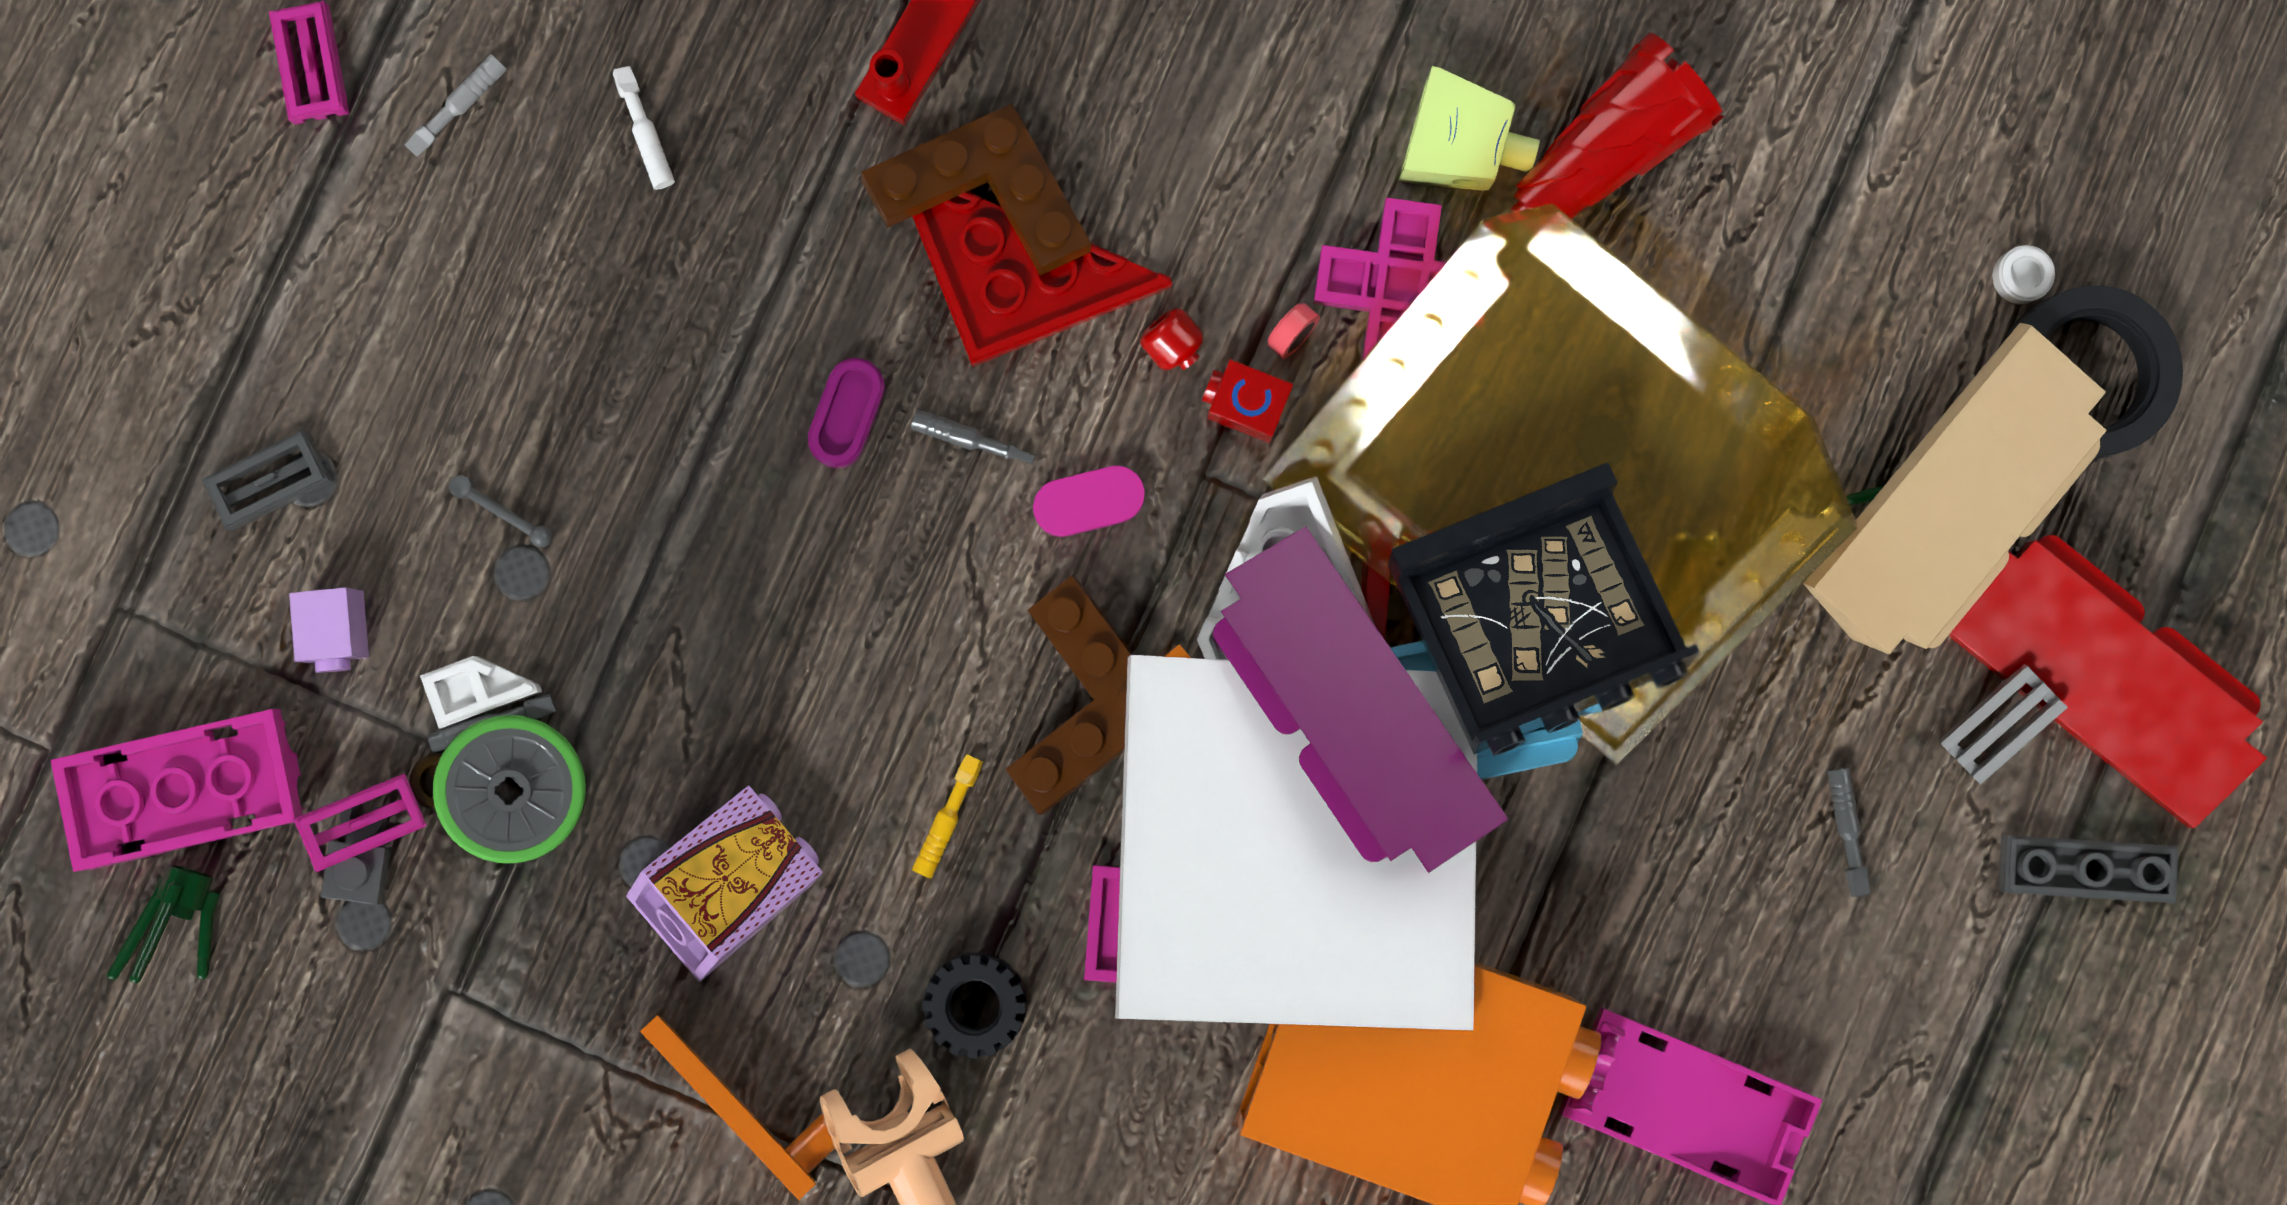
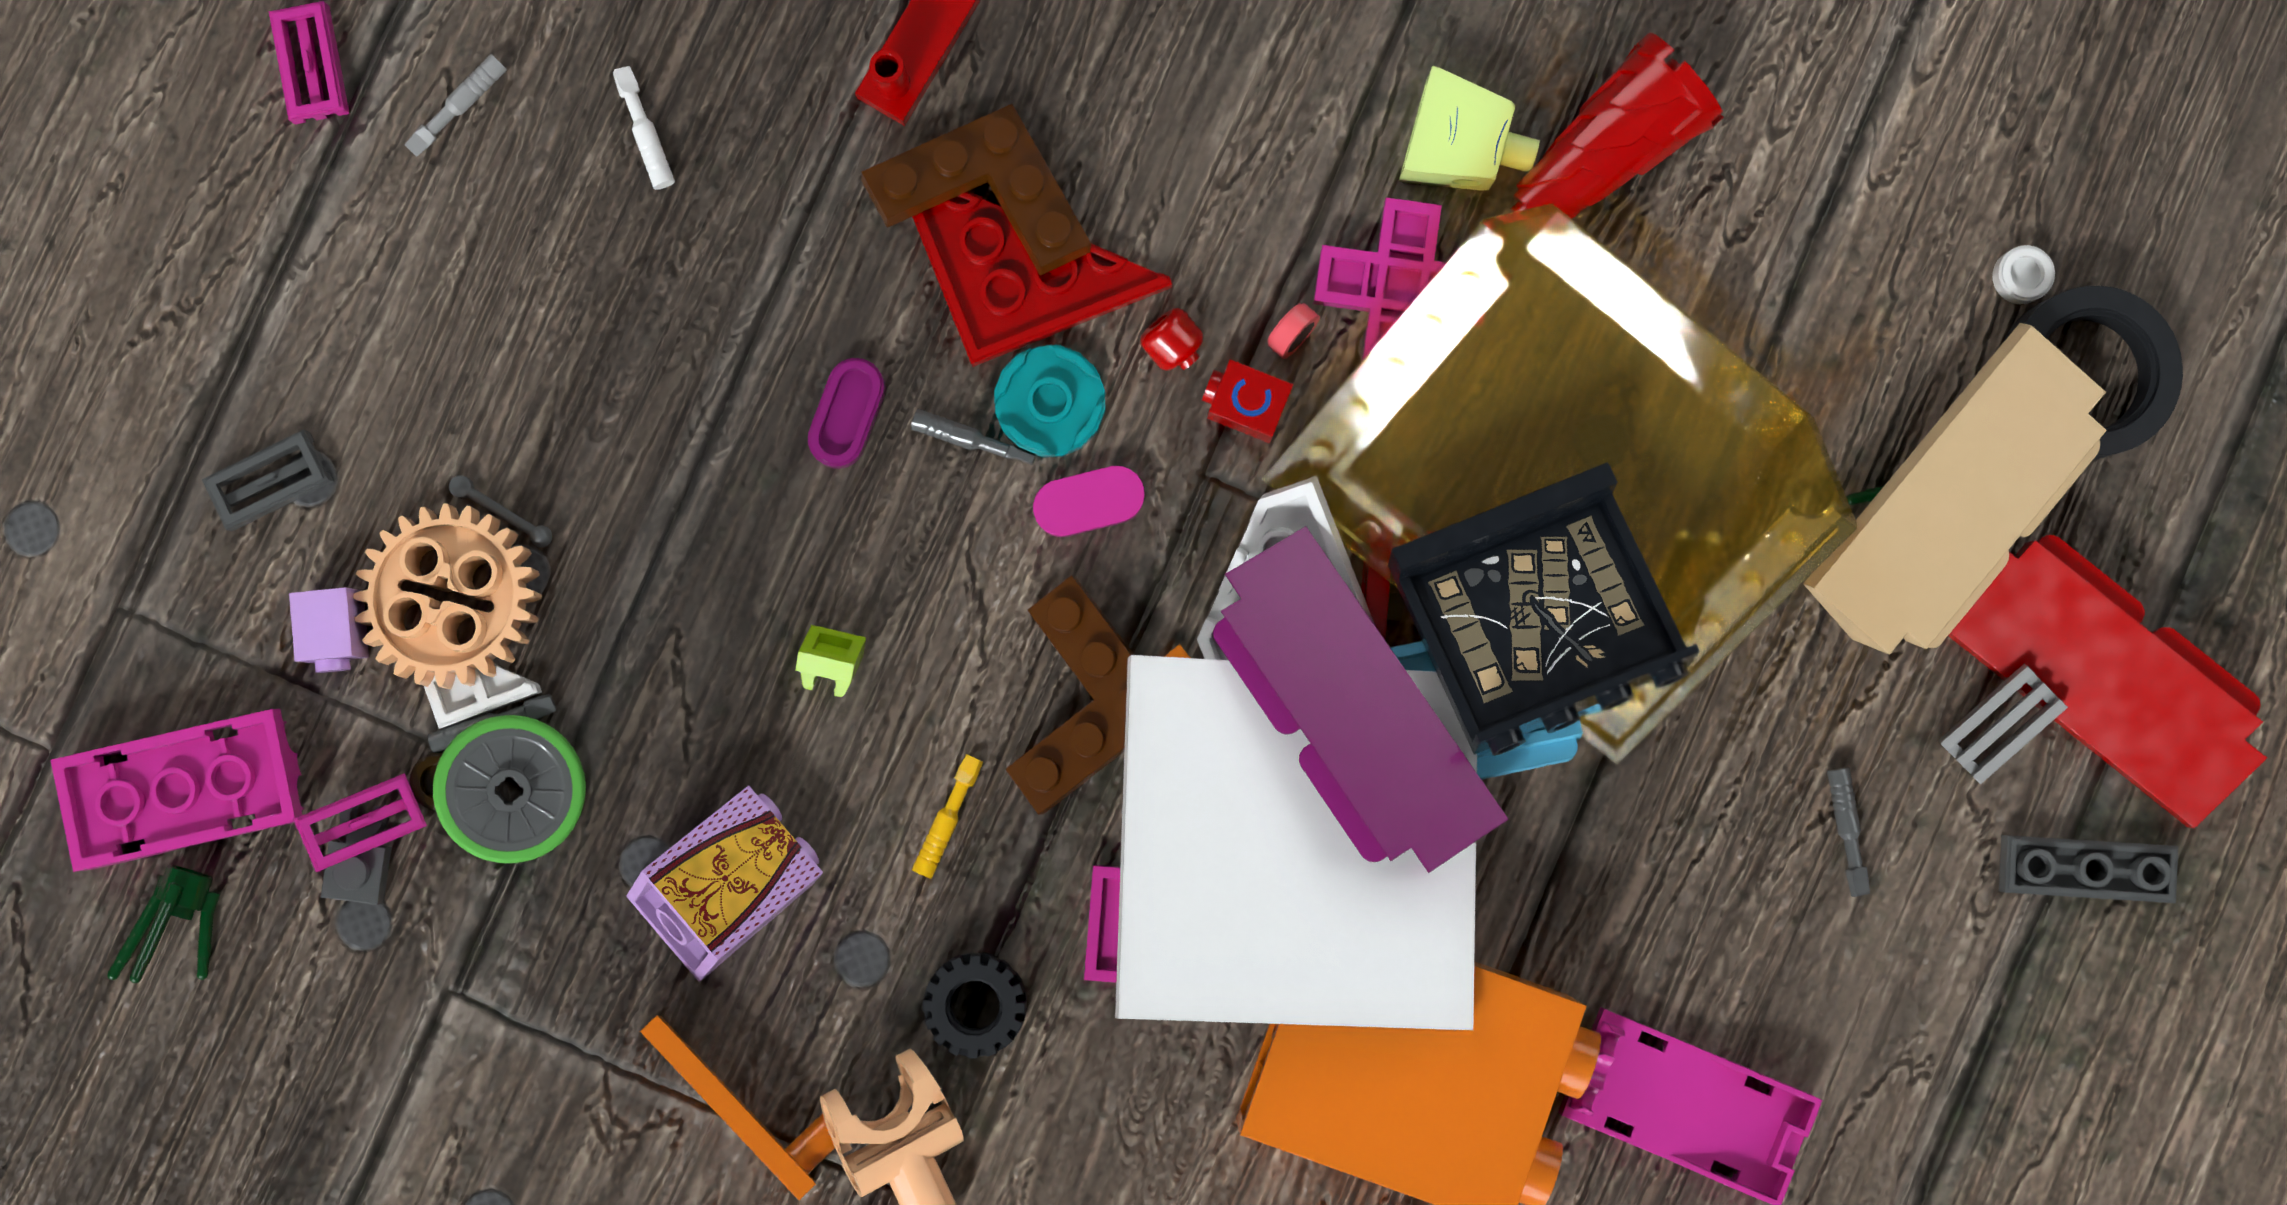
none -> light nougat gear [353,503,542,689]
none -> lime tile [795,625,866,697]
none -> teal tile [994,345,1106,457]

